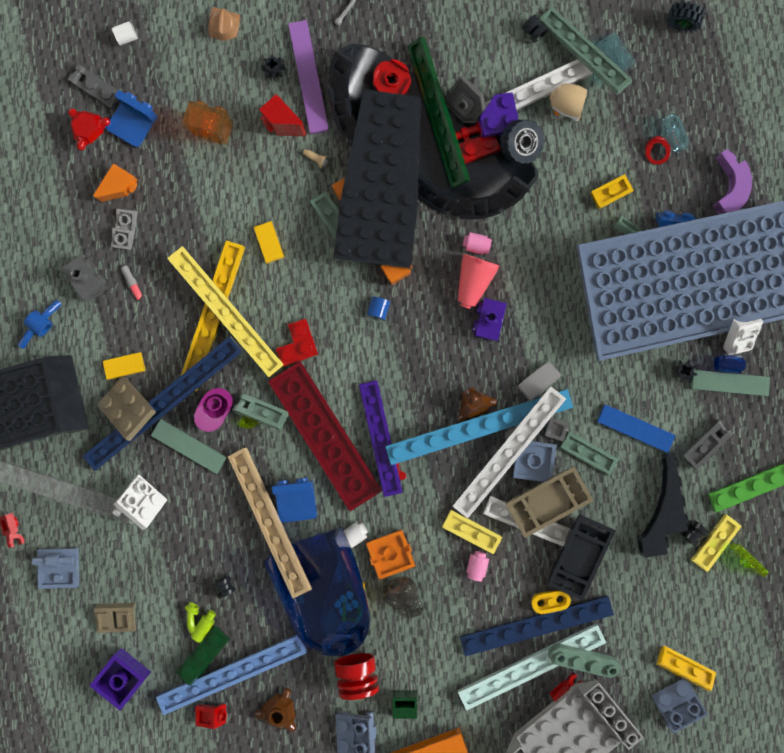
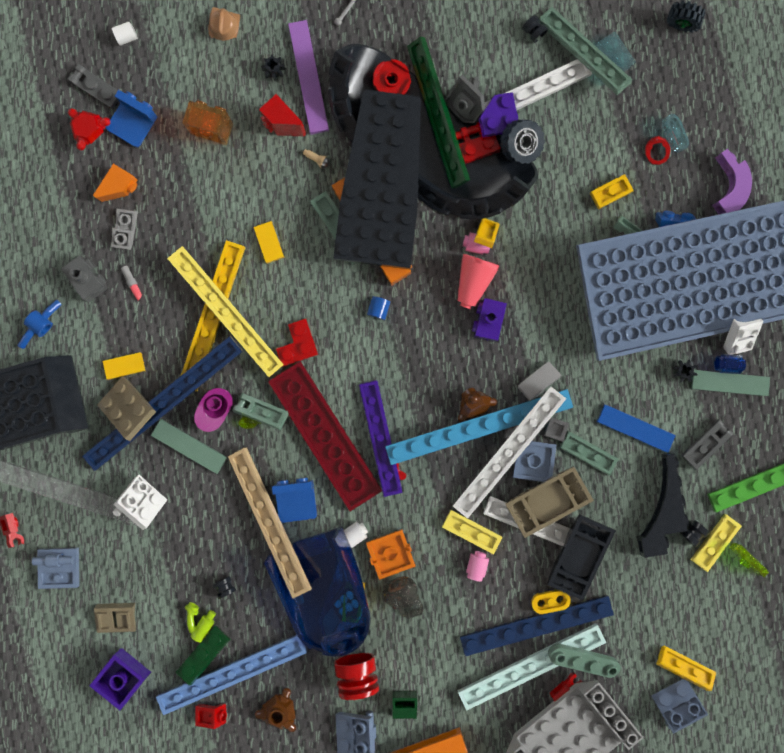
tan piece [549,83,587,121] -> none
none -> yellow tile [474,218,500,248]

